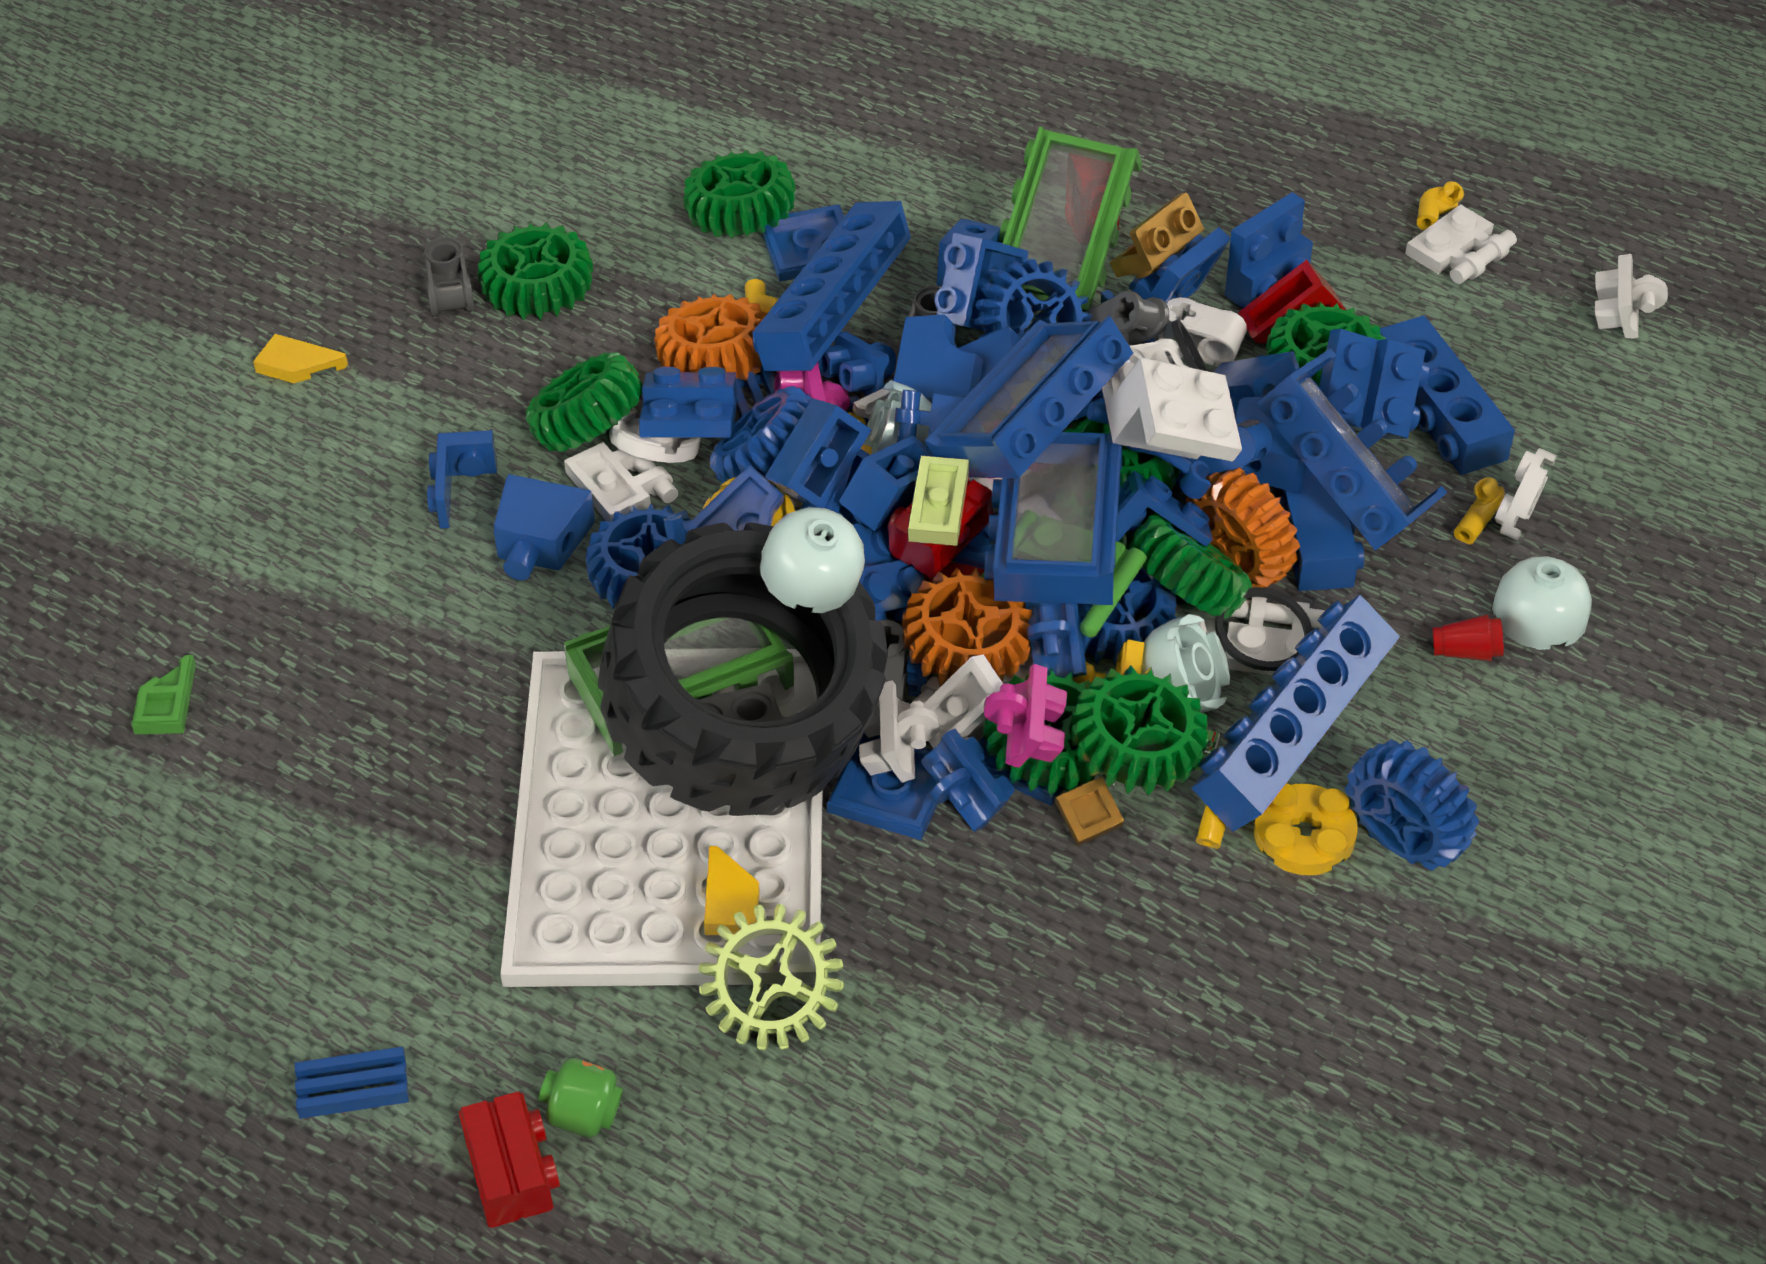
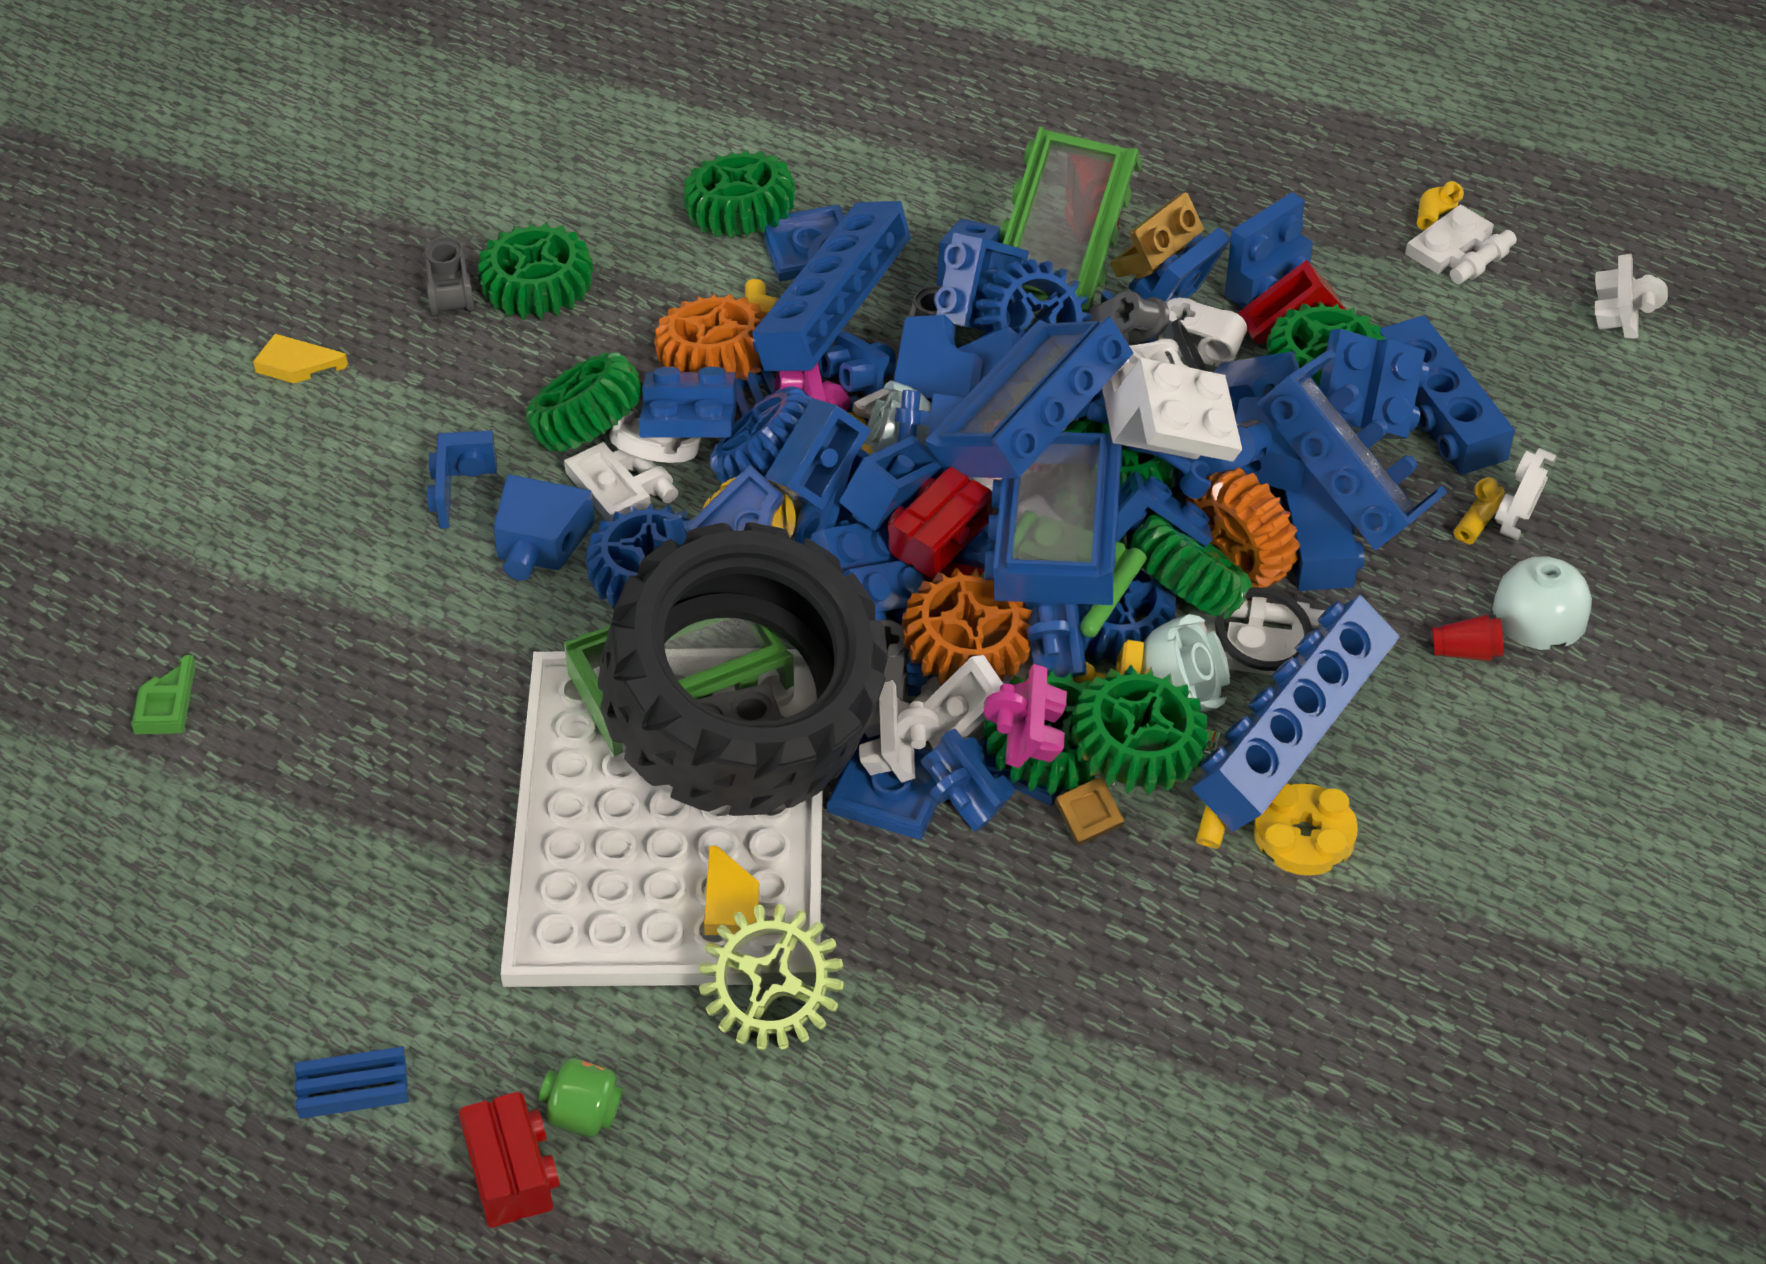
light aqua cylinder [760,507,865,613] -> none
yellowish green plate [908,456,969,546] -> none
blue gear [1345,739,1480,871] -> none

